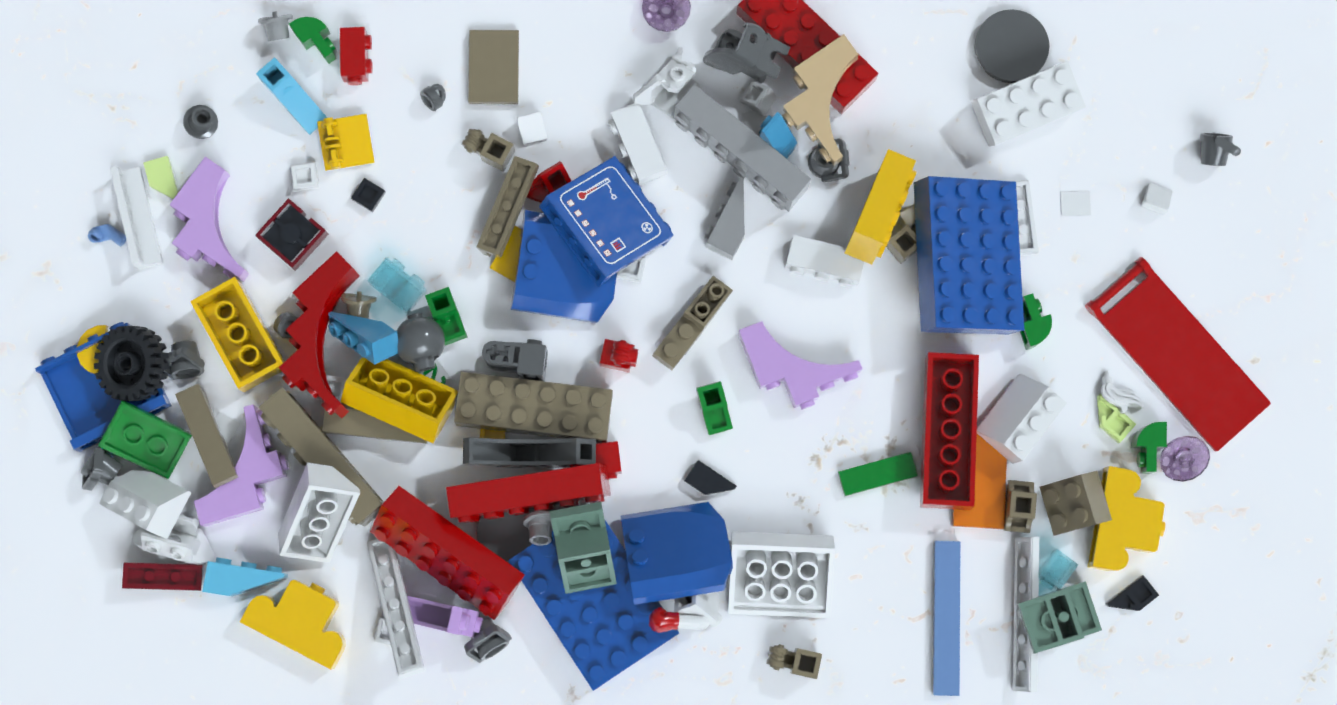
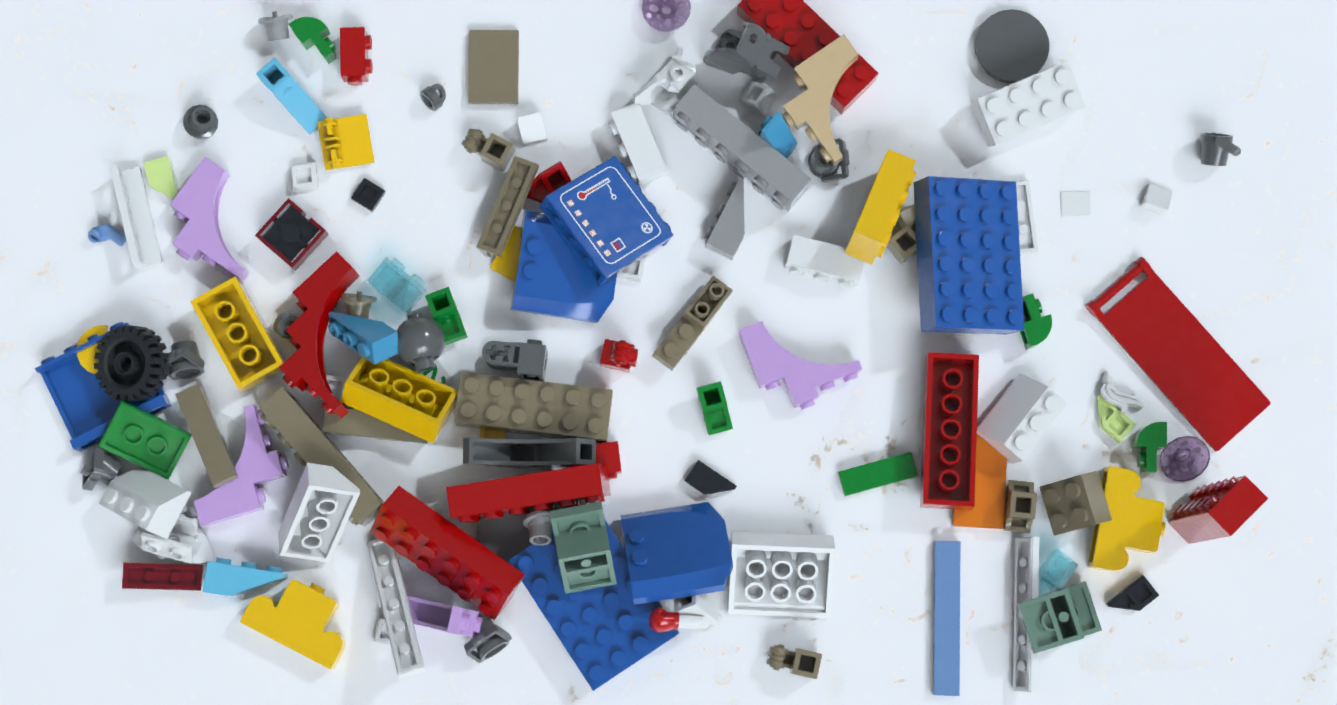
none -> red brick [1168,475,1269,544]

